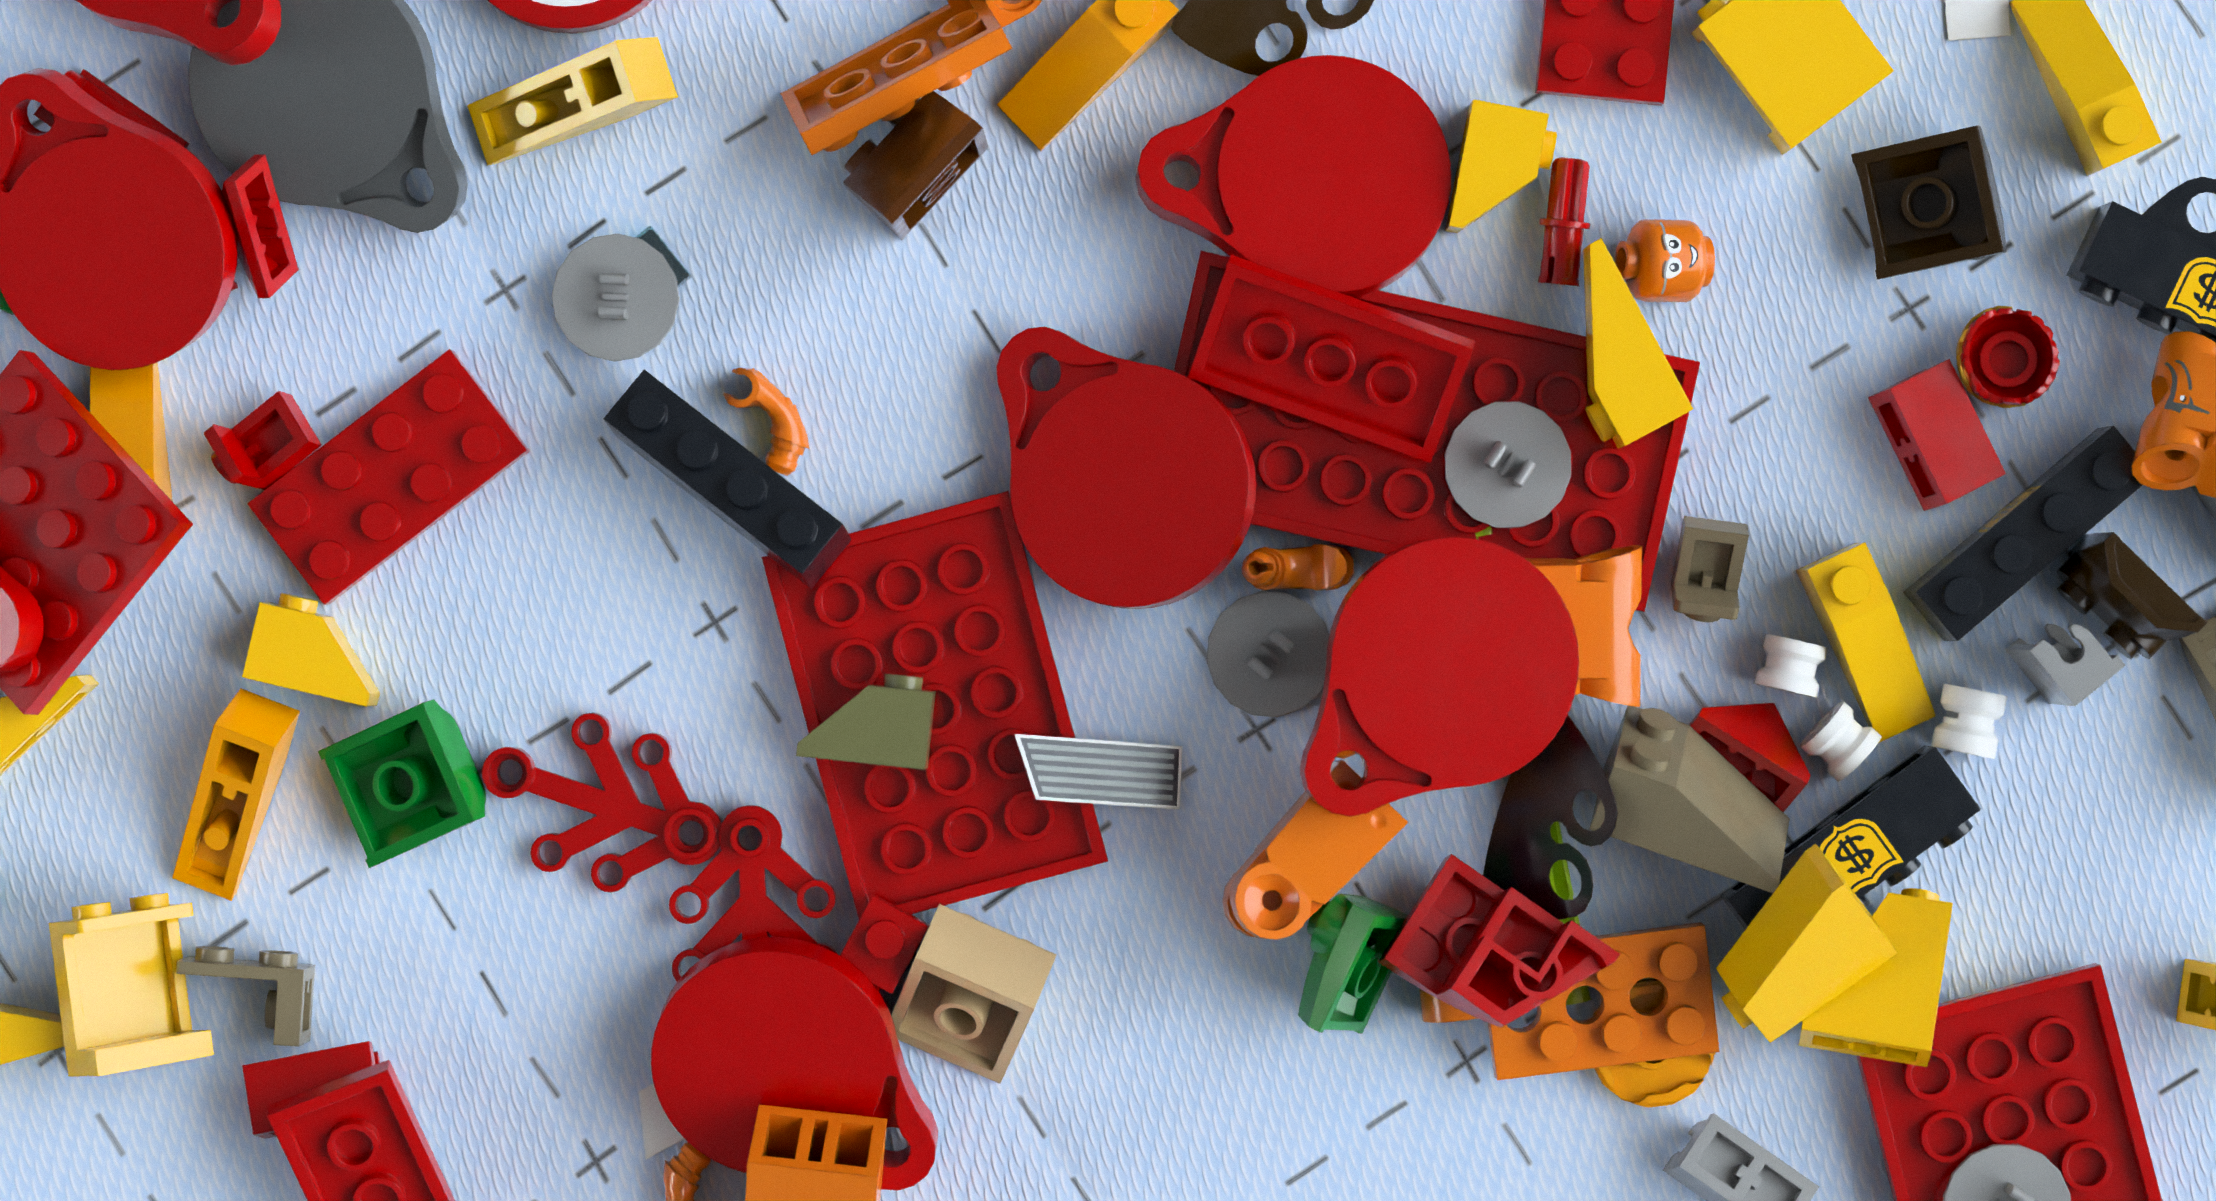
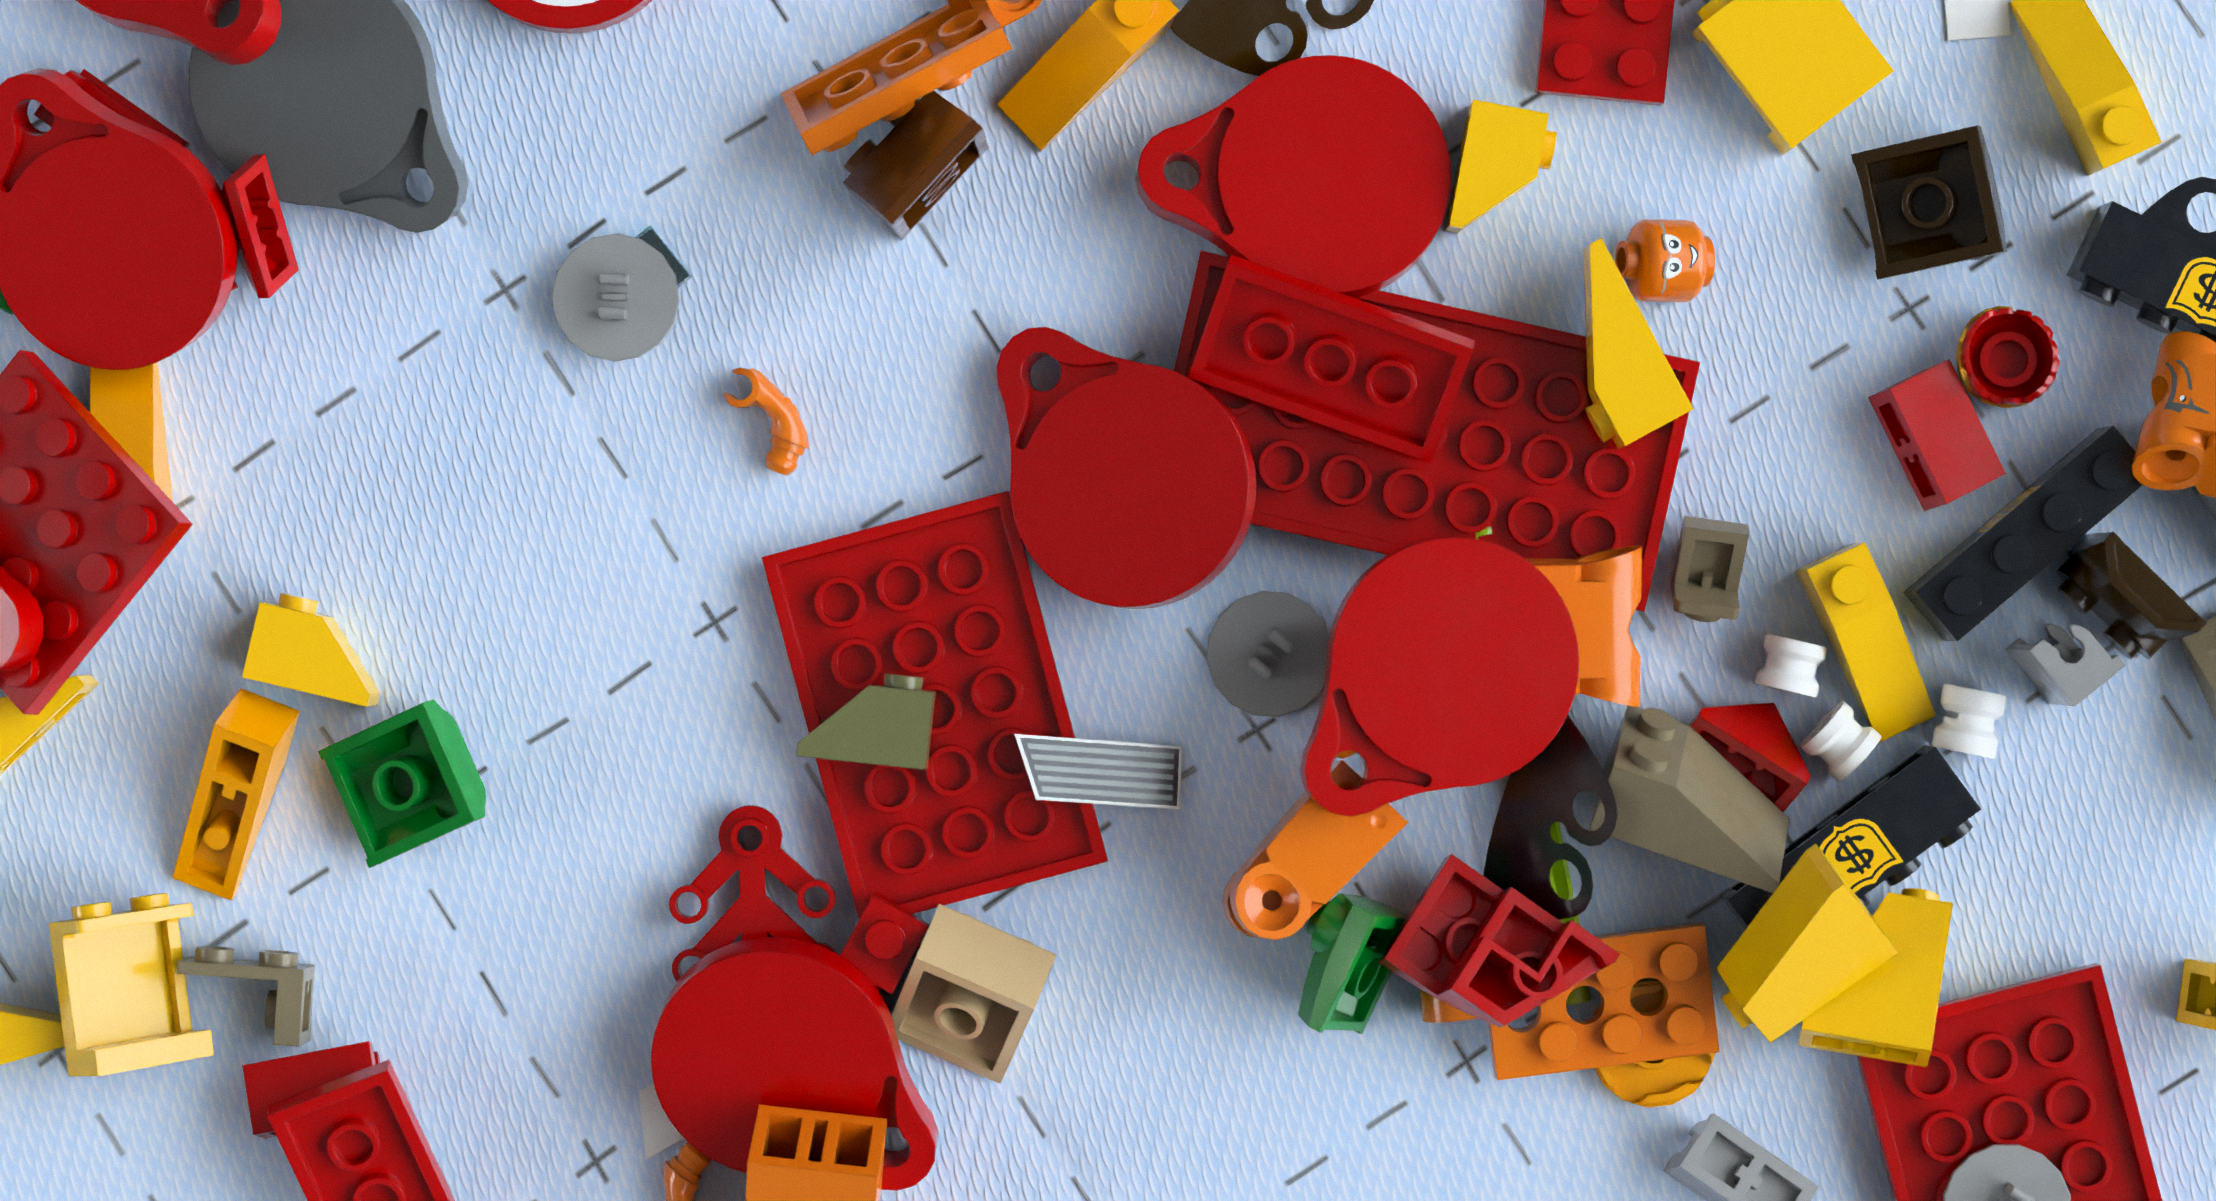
red bracket [204,391,322,490] -> none
red plate [247,349,530,605] -> none
yellow slope [467,37,678,165] -> none
red plant [482,713,722,892] -> none
black brick [603,369,851,589] -> none
orange piece [1241,544,1354,591] -> none
light grey piece [1444,402,1571,528] -> none
red axle [1538,157,1590,286] -> none

